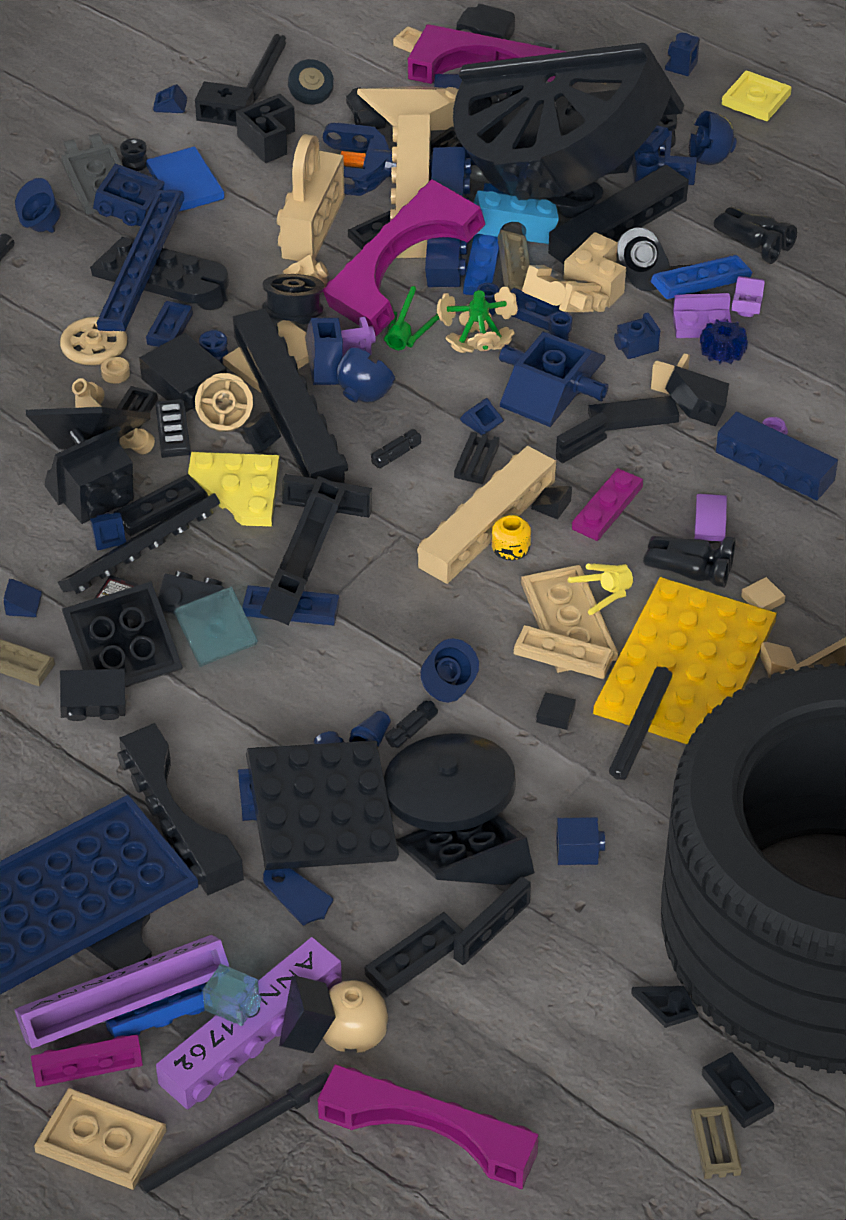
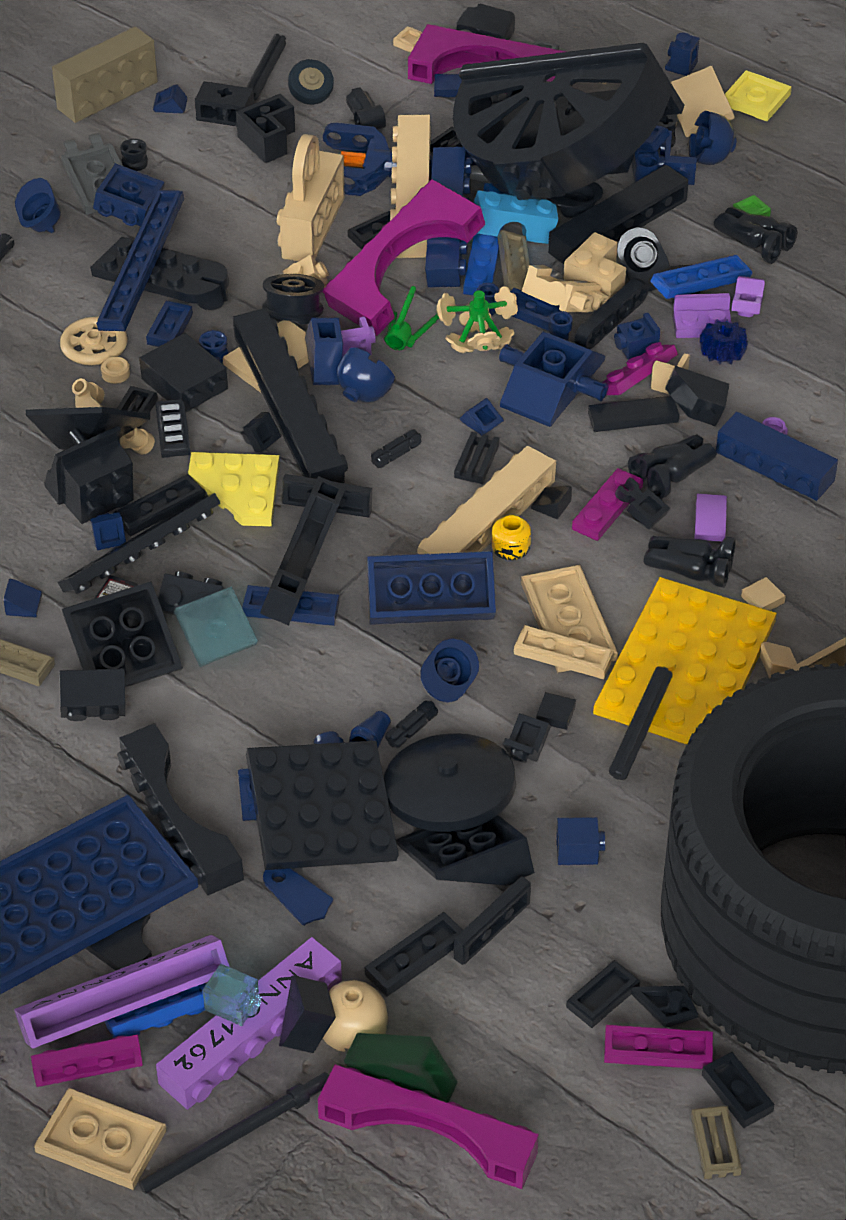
blue tile [146,146,224,212] -> none
tan cylinder [195,373,253,432] -> none
tan slope [357,86,458,131] -> none
black tile [556,412,608,464] -> none
light yellow plant [567,563,633,615] -> none
none -> dark tan brick [52,26,158,123]
none -> clear green slope [344,1033,458,1103]
none -> dark blue brick [367,551,496,625]
none -> black bracket [503,713,551,763]
none -> black tile [566,960,640,1028]
none -> black beam [574,278,649,349]
none -> magenta plate [602,342,678,395]
none -> magenta plate [604,1025,713,1069]
none -> black plate [615,477,670,530]
none -> black piece [628,434,717,499]
none -> tan tile [671,66,735,138]
none -> bright green tile [733,195,771,216]

